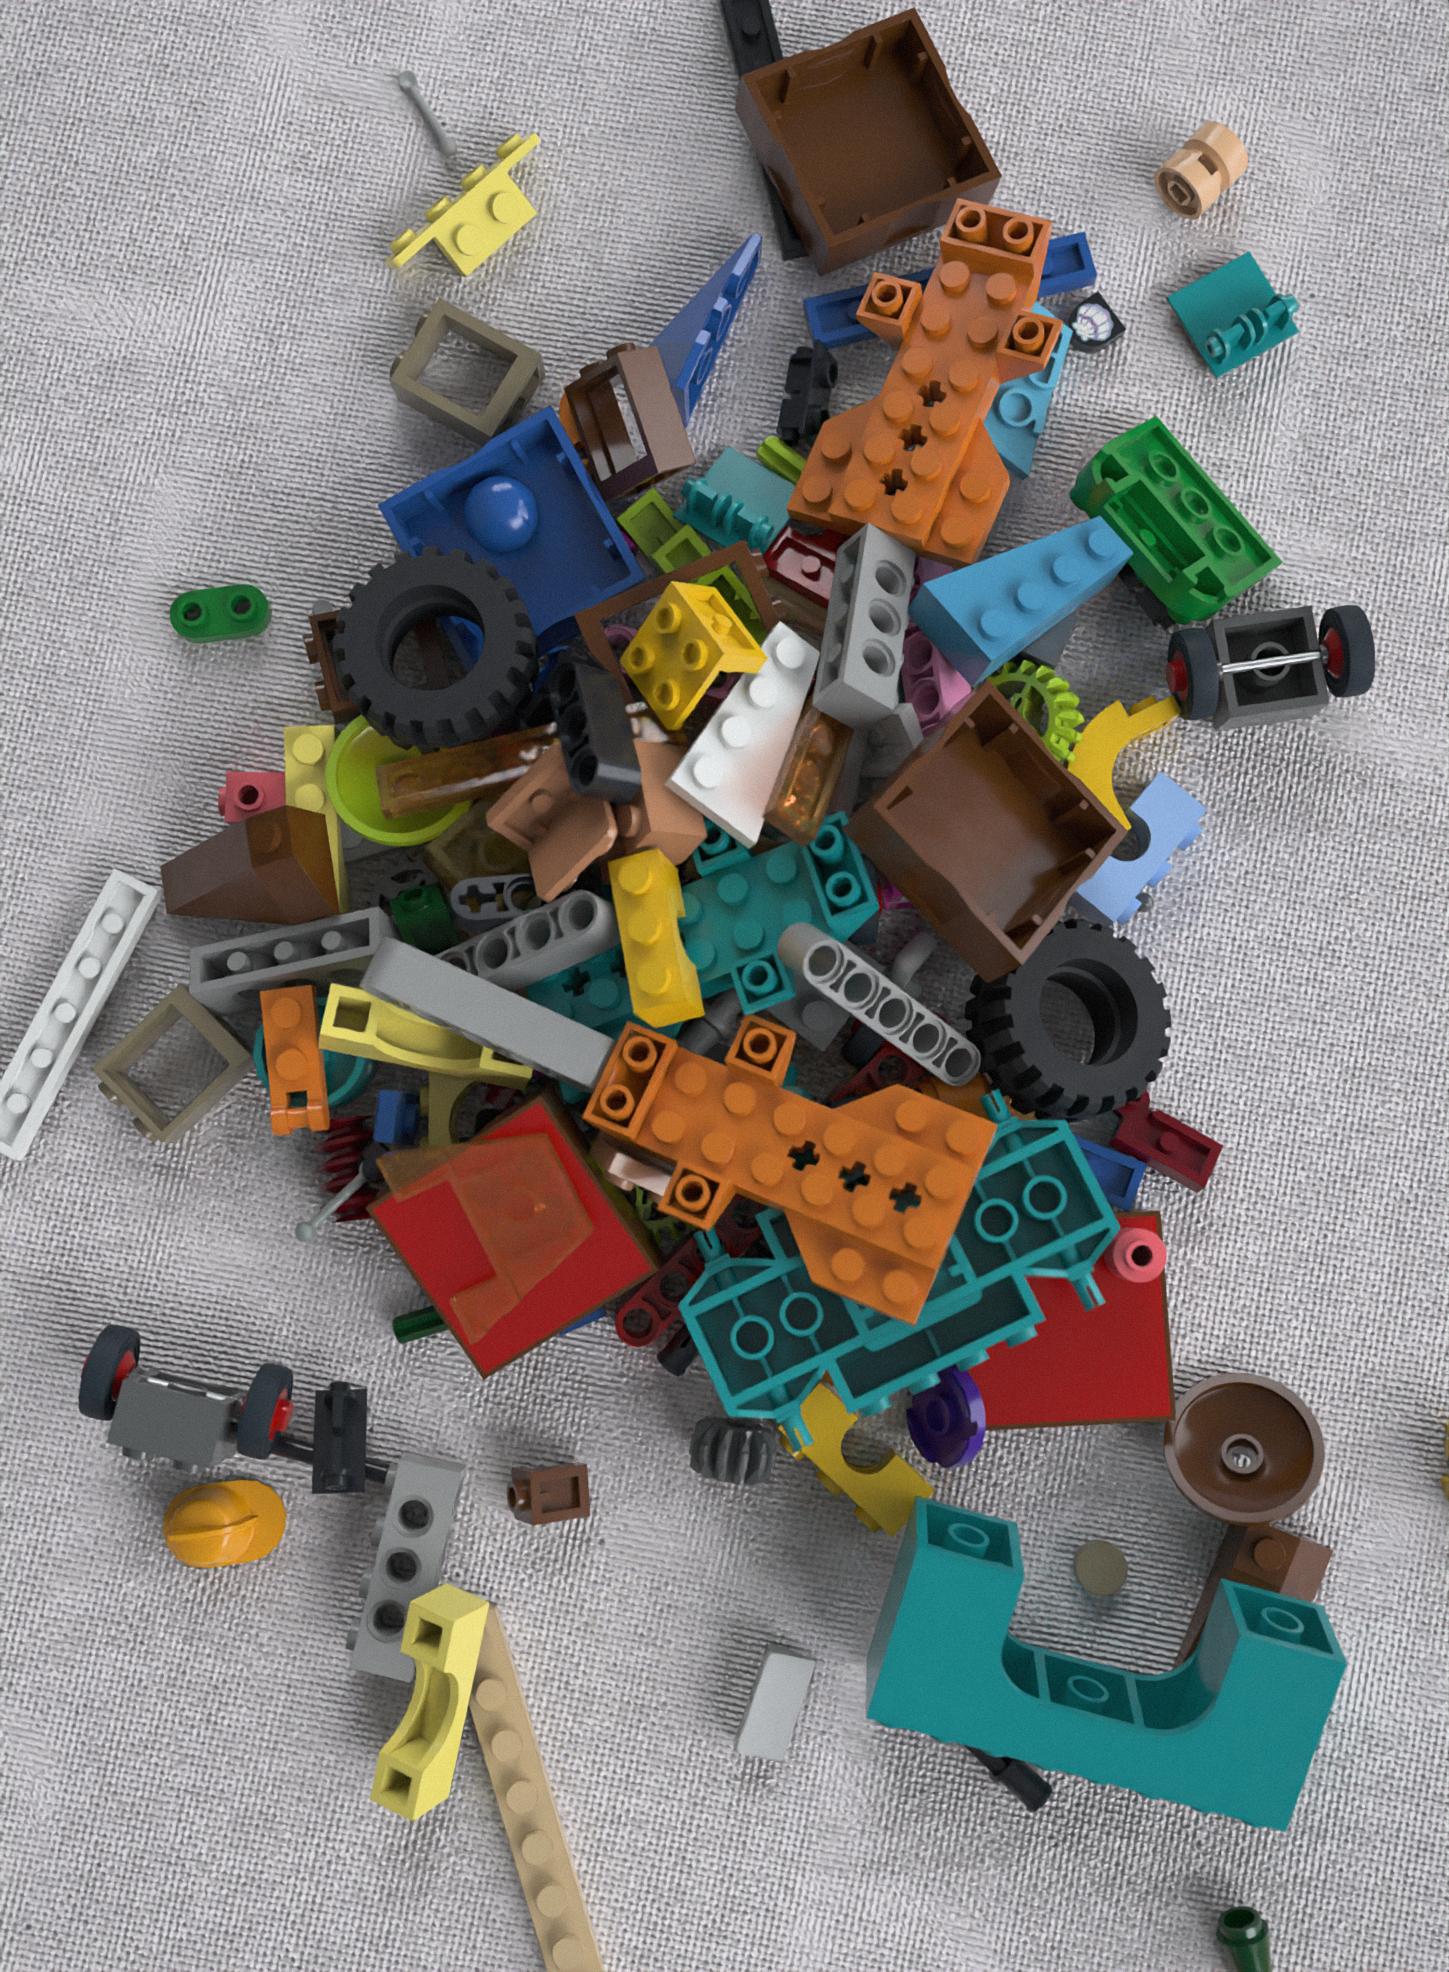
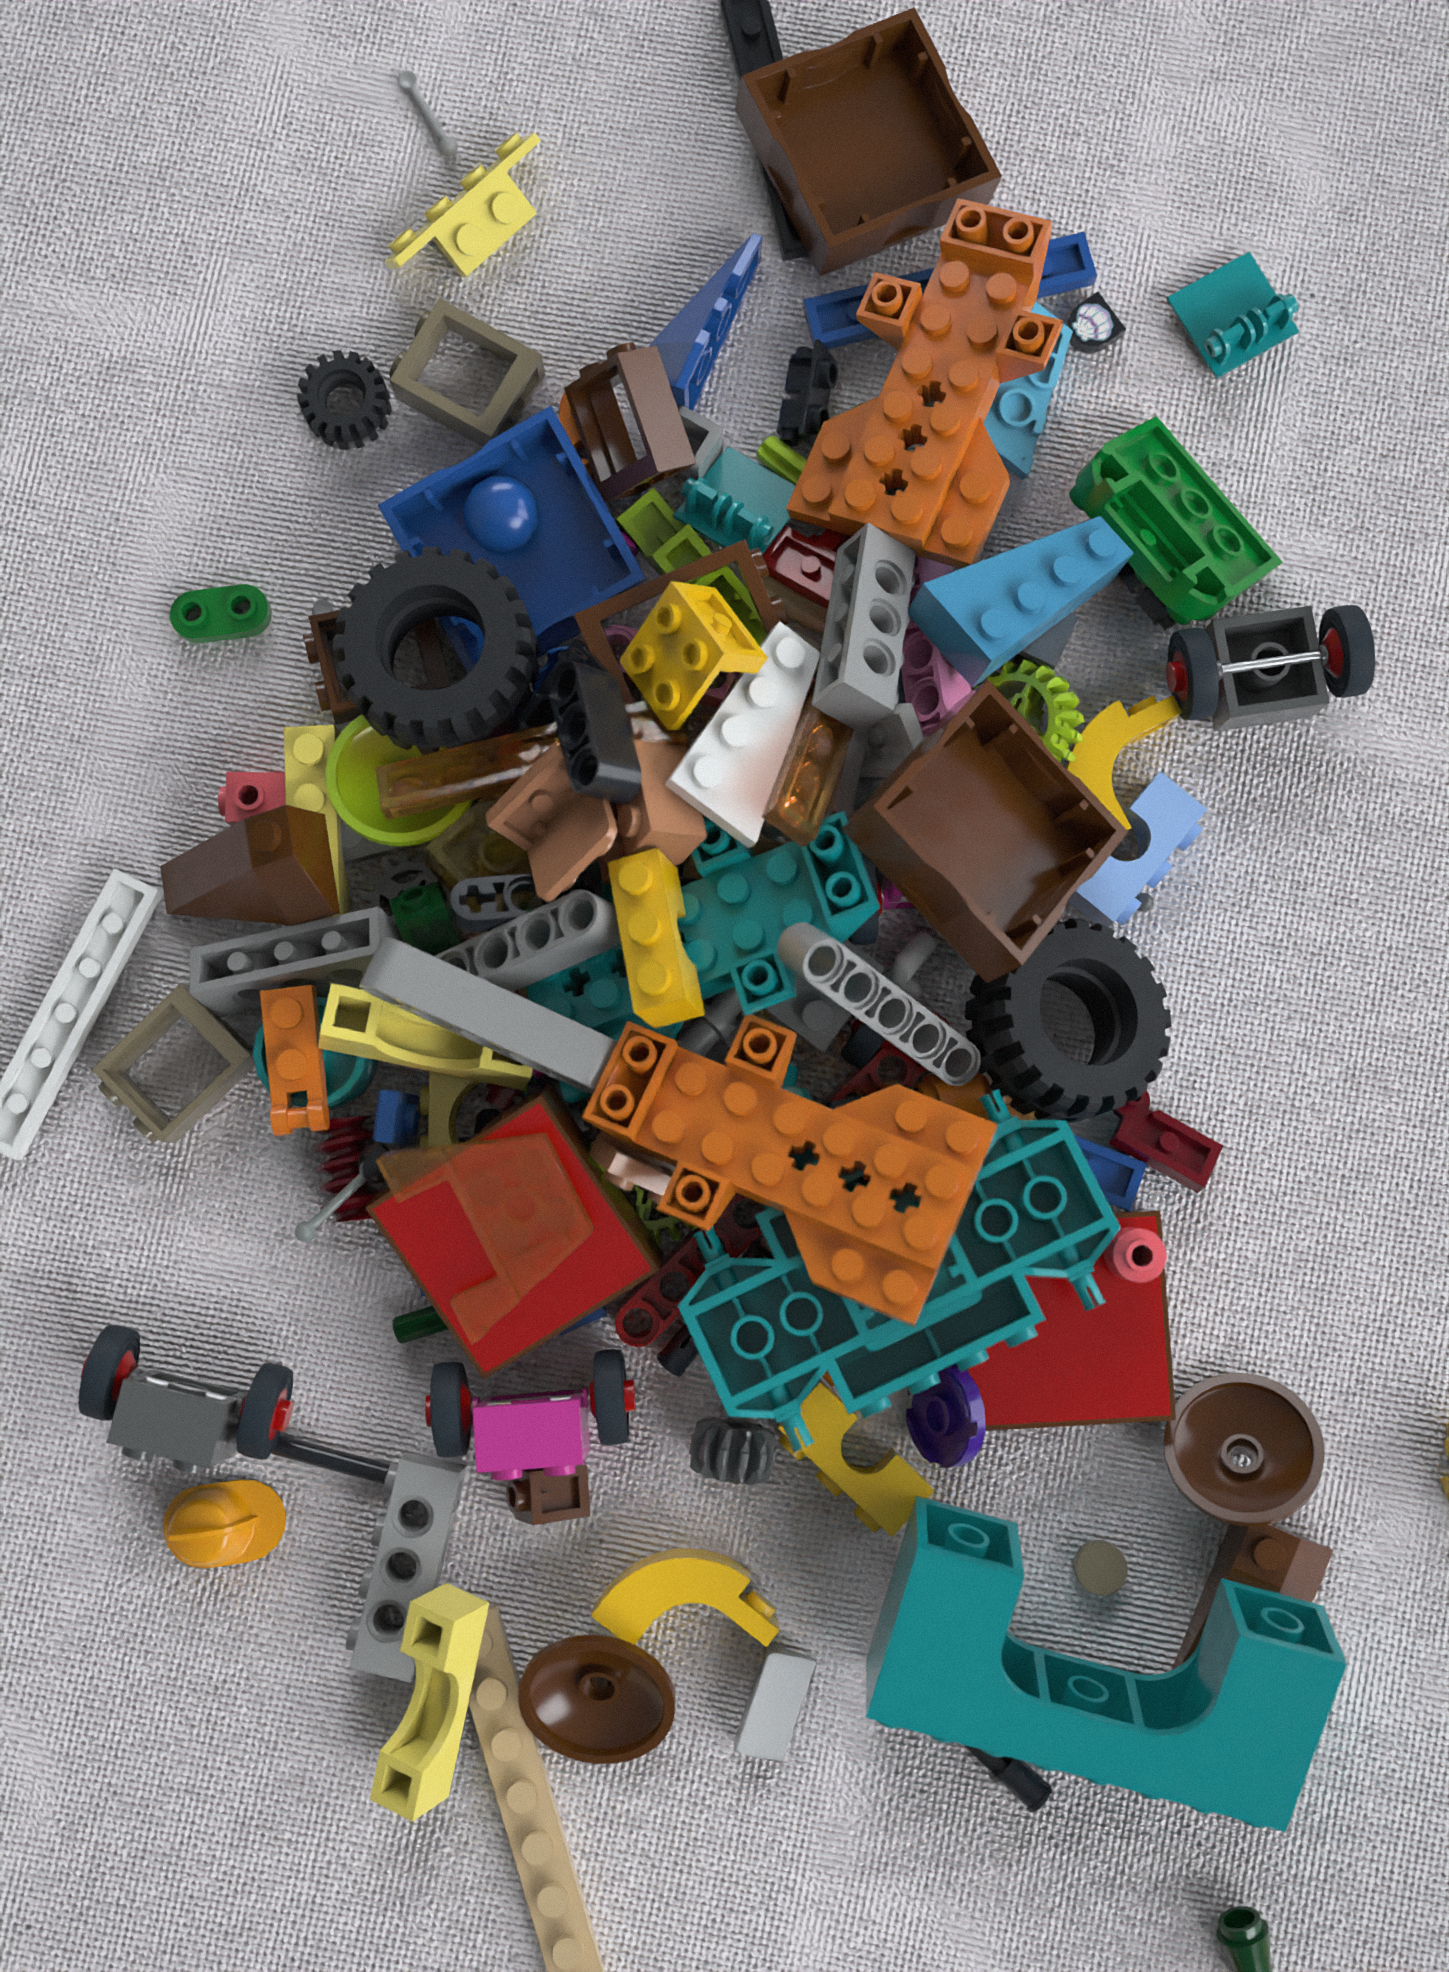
black hinge [312,1382,368,1494] -> none
light nougat wheel [1154,121,1248,220] -> none
none -> black tyre [297,350,392,450]
none -> brick [425,1349,636,1480]
none -> reddish brown dish [518,1635,676,1764]
none -> yellow arch [591,1548,779,1647]
none -> light grey panel [674,405,723,482]

